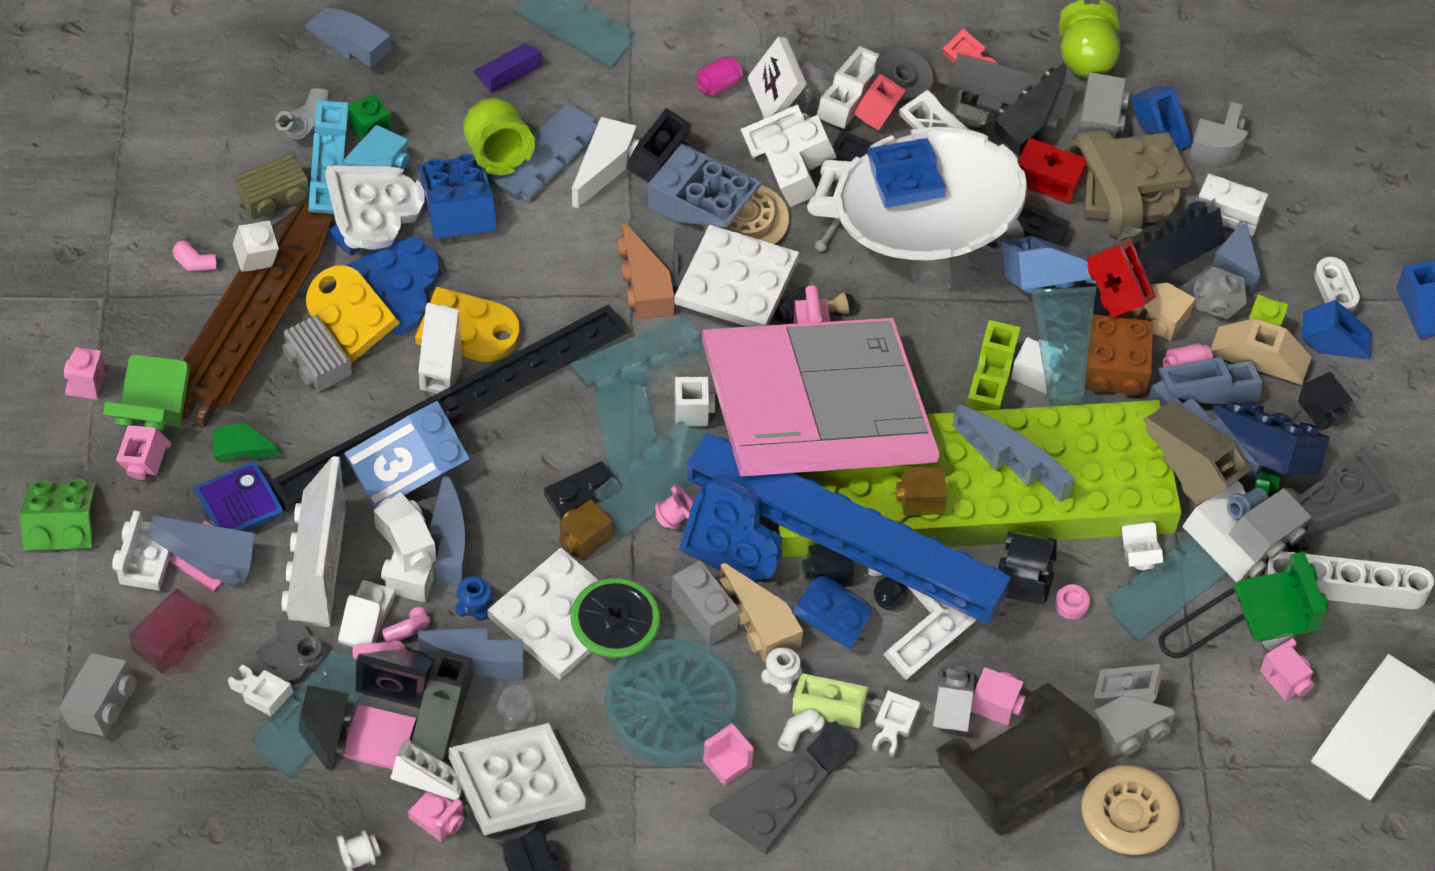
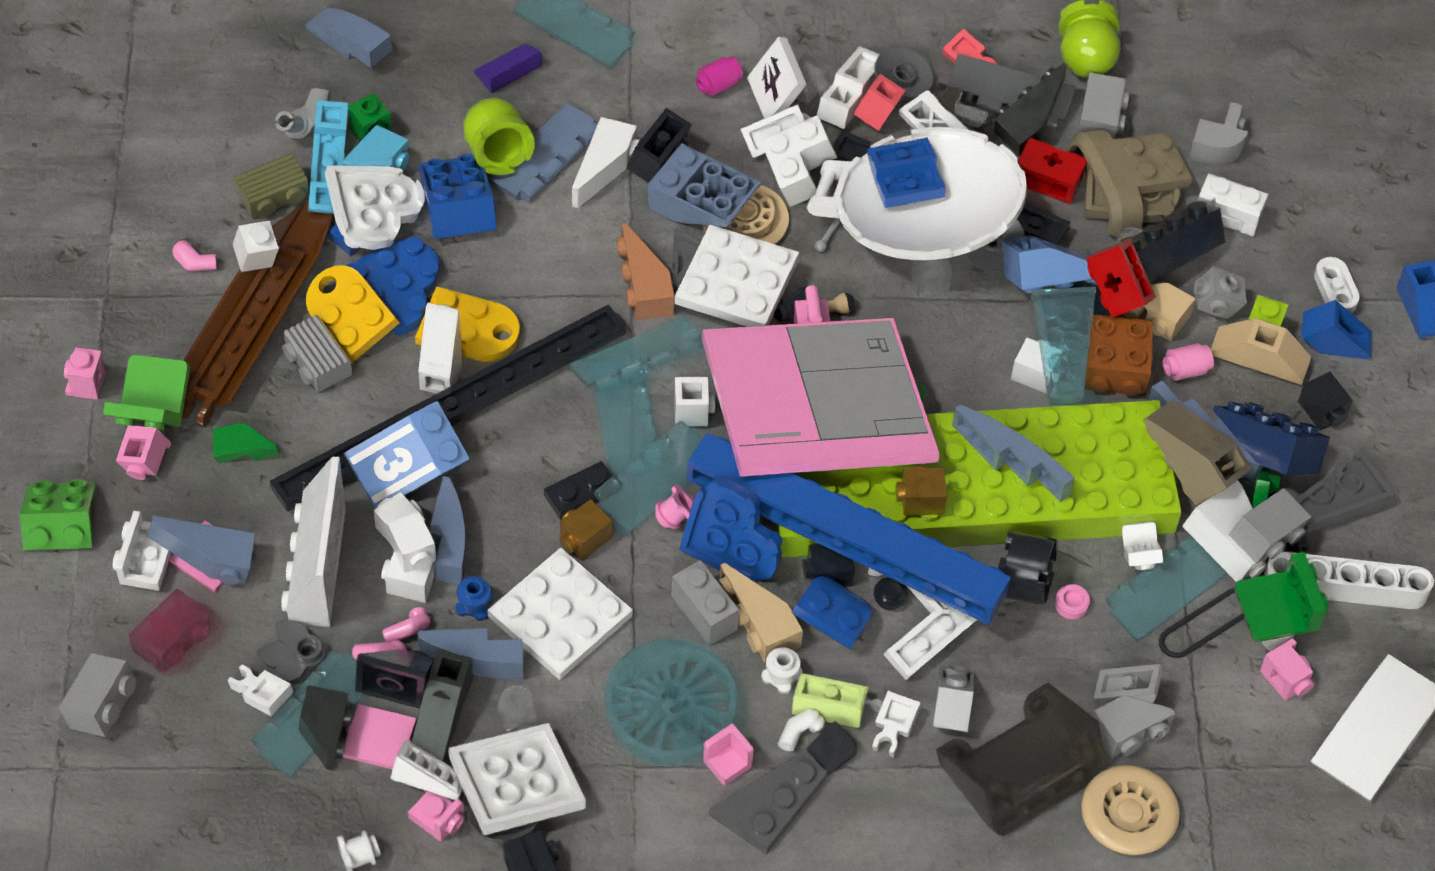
dark purple slope [193,461,283,531] -> none
white slope [338,580,395,647] -> none
black wheel [570,578,661,658] -> none
lime arch [966,320,1021,411] -> none
bright pink brick [971,667,1026,726] -> none
blue slope [1130,85,1193,151] -> none
sand blue slope [1159,357,1262,404] -> none
sand blue slope [1212,223,1260,293] -> none
sand blue pin [1227,488,1268,520] -> none

